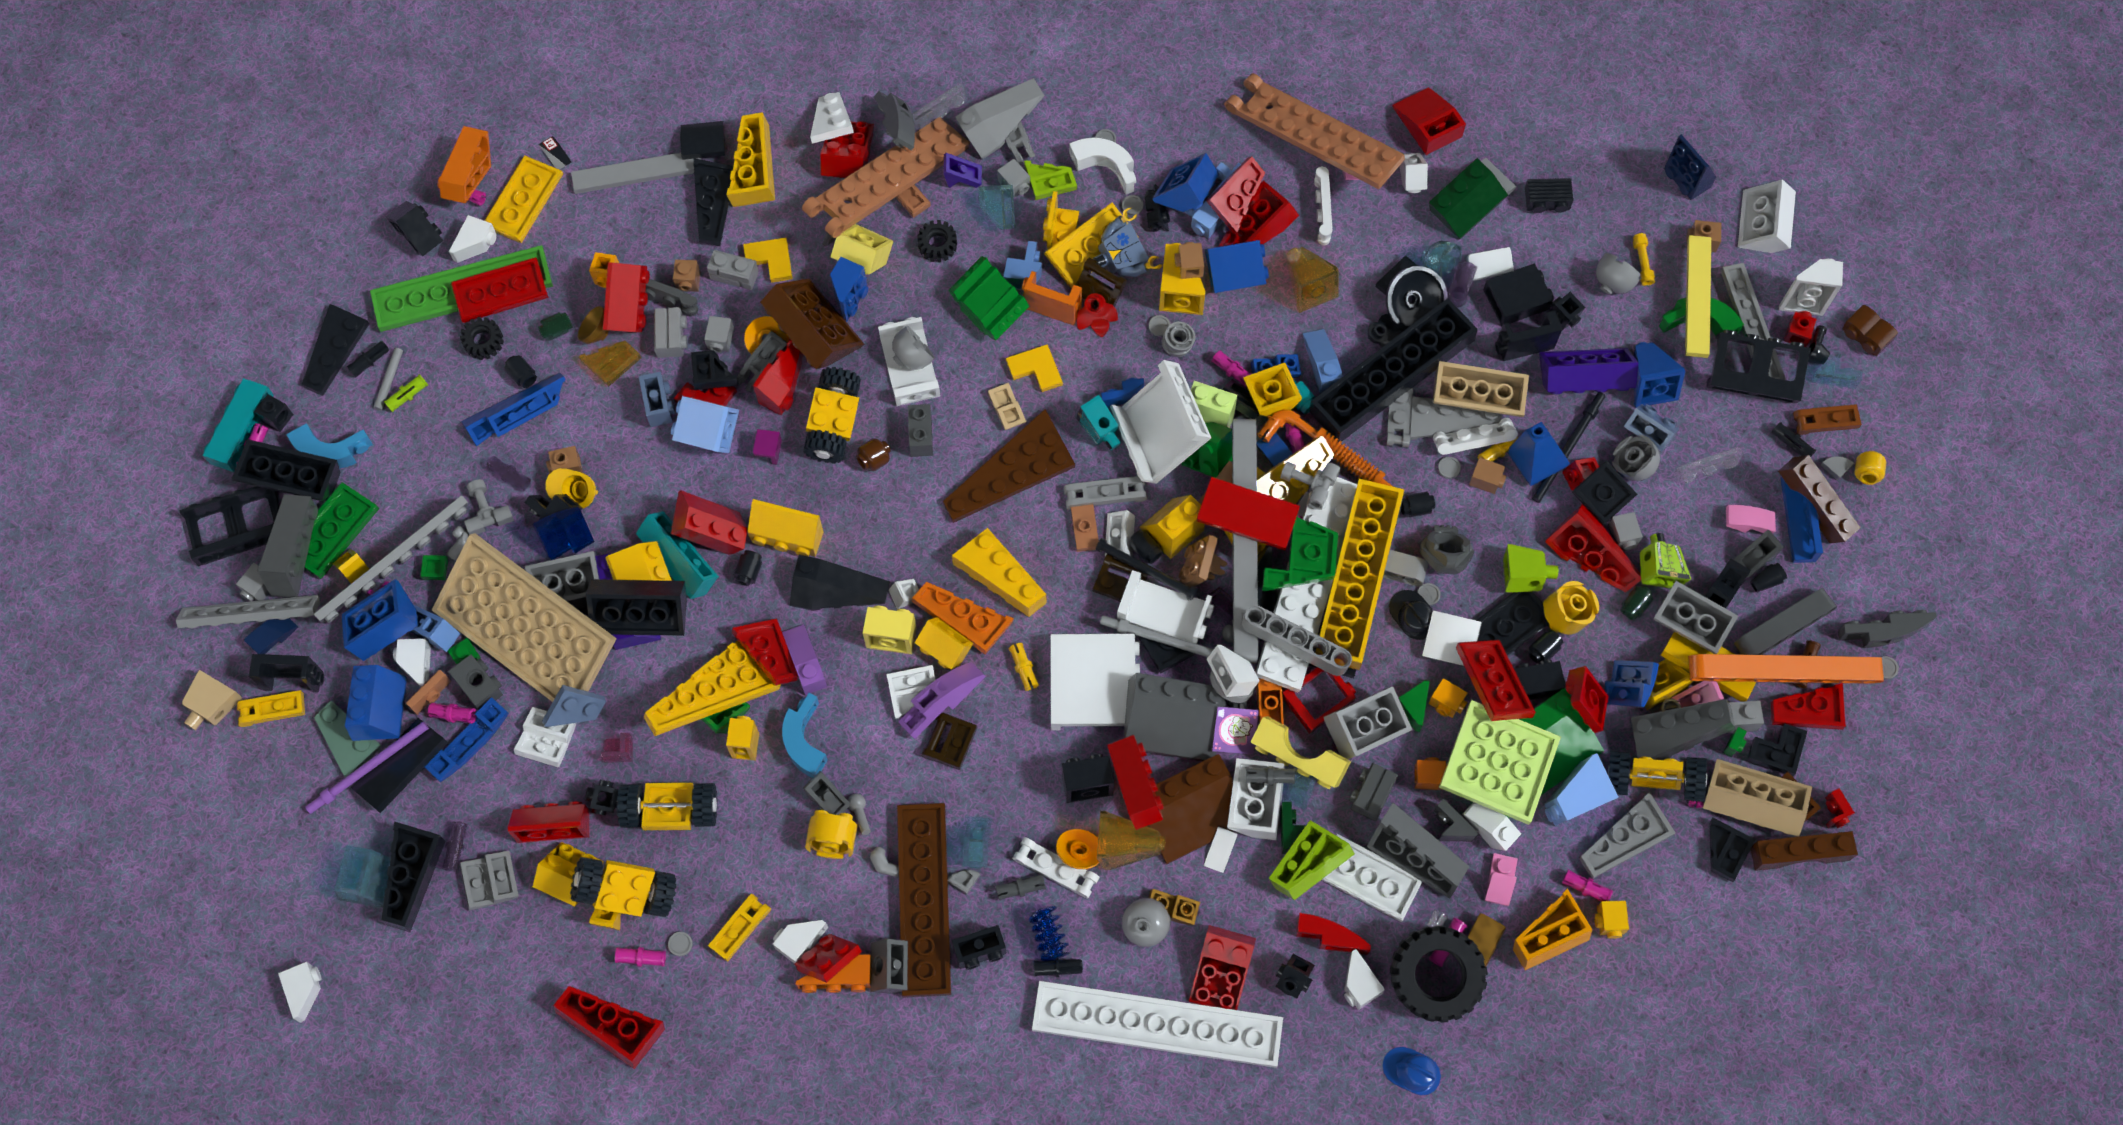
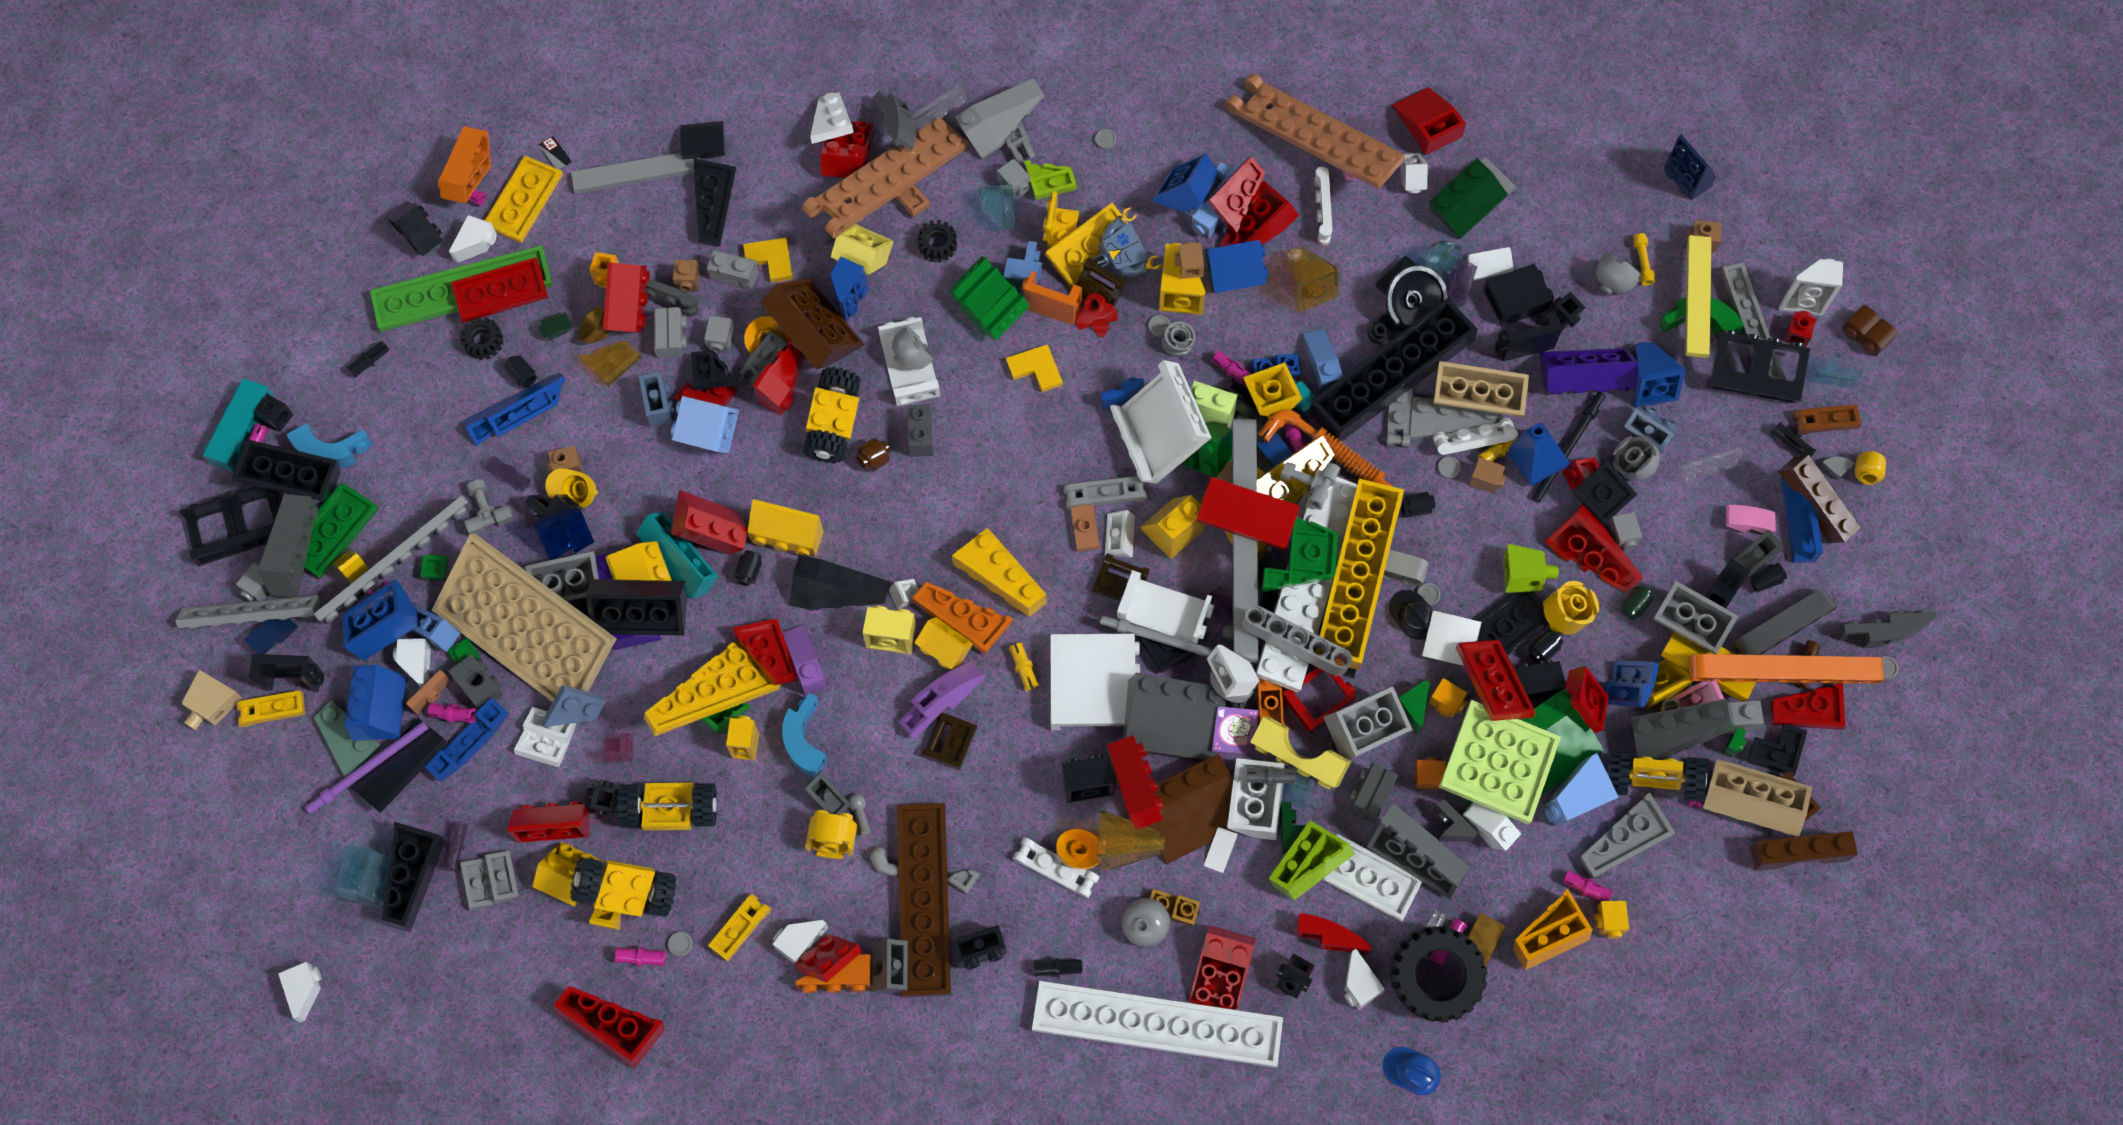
black wing [302,304,369,396] -> none
light grey bar [373,348,403,411] -> none
lime pin [383,374,428,412] -> none
light grey arm [446,526,469,560] -> none
yellow wedge [727,112,775,207] -> none
magenta panel [753,429,782,465] -> none
white wing [887,665,935,719] -> none
dark purple slope [943,153,982,188] -> none
reddish brown wing [943,409,1075,523] -> none
clear light blue slope [963,817,992,868] -> none
tan slope [987,383,1026,430] -> none
dark grey pin [995,874,1046,900] -> none
clear blue piece [1029,906,1071,961] -> none
white arch [1069,138,1136,194] -> none
teal torso [1076,395,1121,451] -> none
black bar [1096,538,1198,600] -> none
light grey piece [1122,195,1143,216] -> none
black brick [1130,530,1163,564] -> none
black hinge [1144,184,1170,232] -> none
medium nougat plate [1179,535,1227,587] -> none
dark grey helmet [1420,525,1474,575] -> none
bright pink slope [1485,853,1518,906] -> none
black brick [1525,178,1574,213] -> none
lime torso [1640,533,1691,588] -> none
black wing [1709,818,1755,882] -> none
white slope [1738,180,1796,253] -> none
black bar [1808,325,1830,365] -> none
red bracket [1825,788,1855,829] -> none

